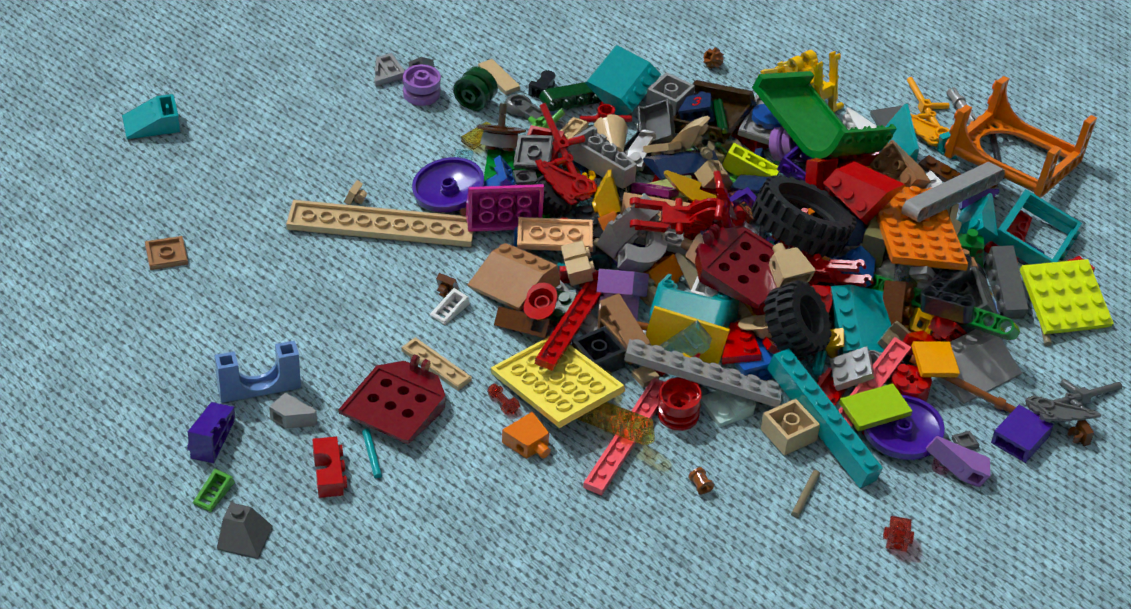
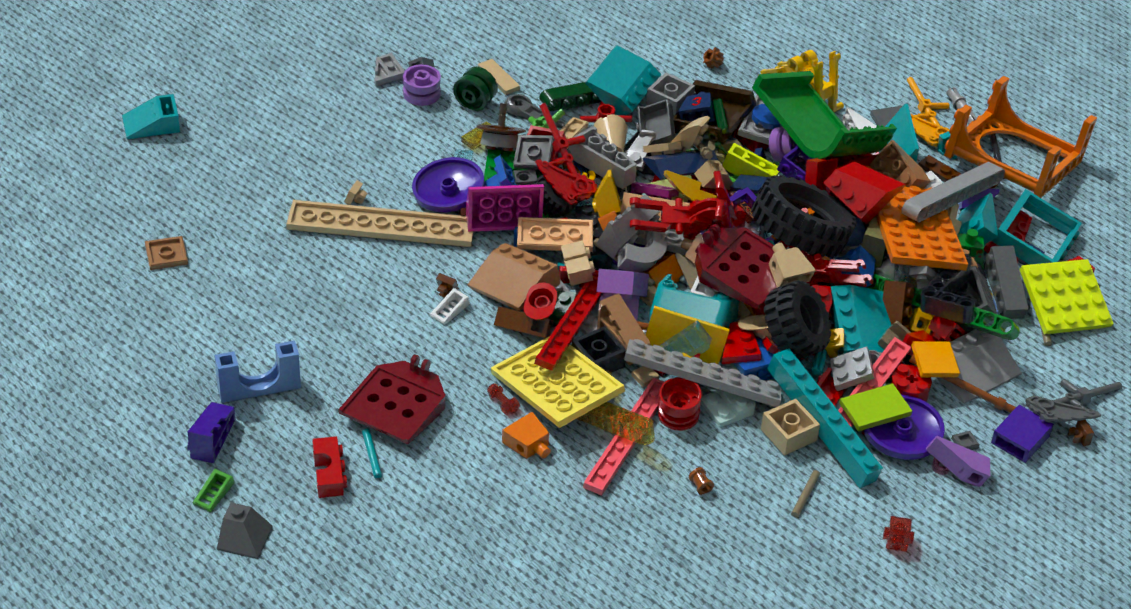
light grey slope [269,393,317,429] -> none
tan tile [401,337,472,391] -> none
black leg [528,70,556,99] -> none

